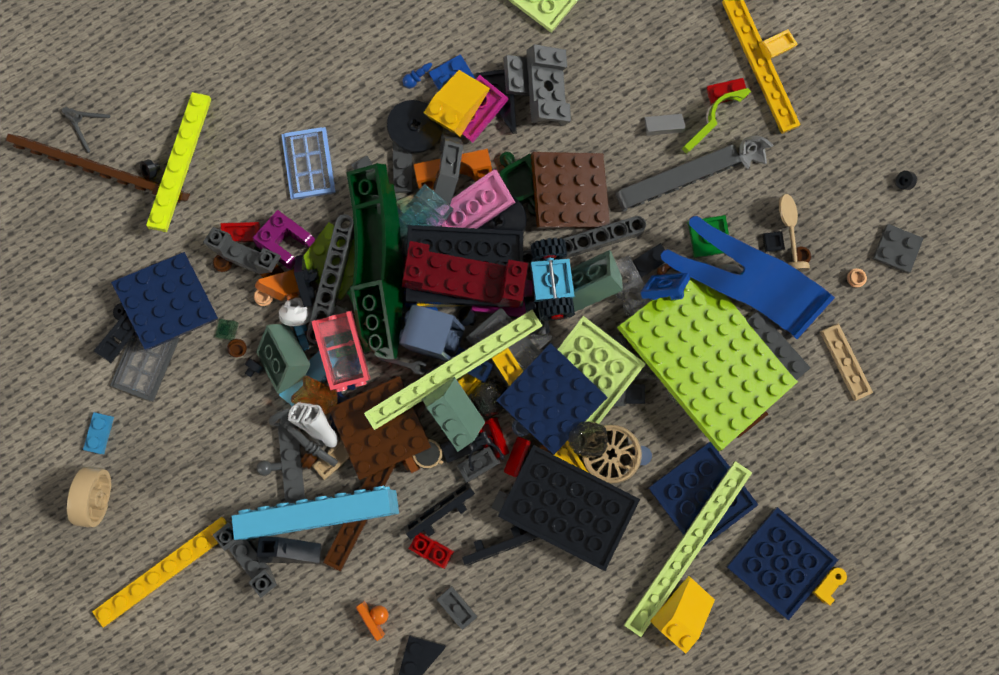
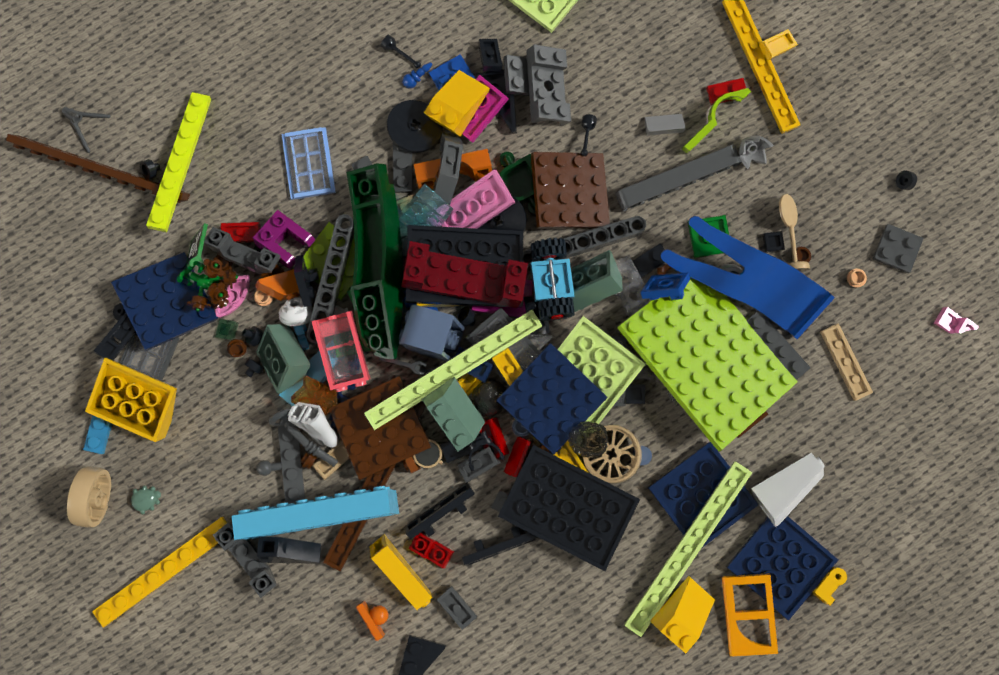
none -> yellow slope [85,358,177,442]
none -> sand green piece [131,485,161,514]
none -> green flag [177,223,208,286]
none -> reddish brown plant [187,259,238,311]
none -> bright pink tile [215,275,250,318]
none -> black tile [242,326,263,347]
none -> yellow slope [369,534,432,610]
none -> black hinge [380,34,421,68]
none -> black plate [478,39,502,71]
none -> black hinge [580,114,597,157]
none -> light orange window [722,573,778,657]
none -> white slope [751,453,825,527]
none -> bright pink slope [934,307,979,334]

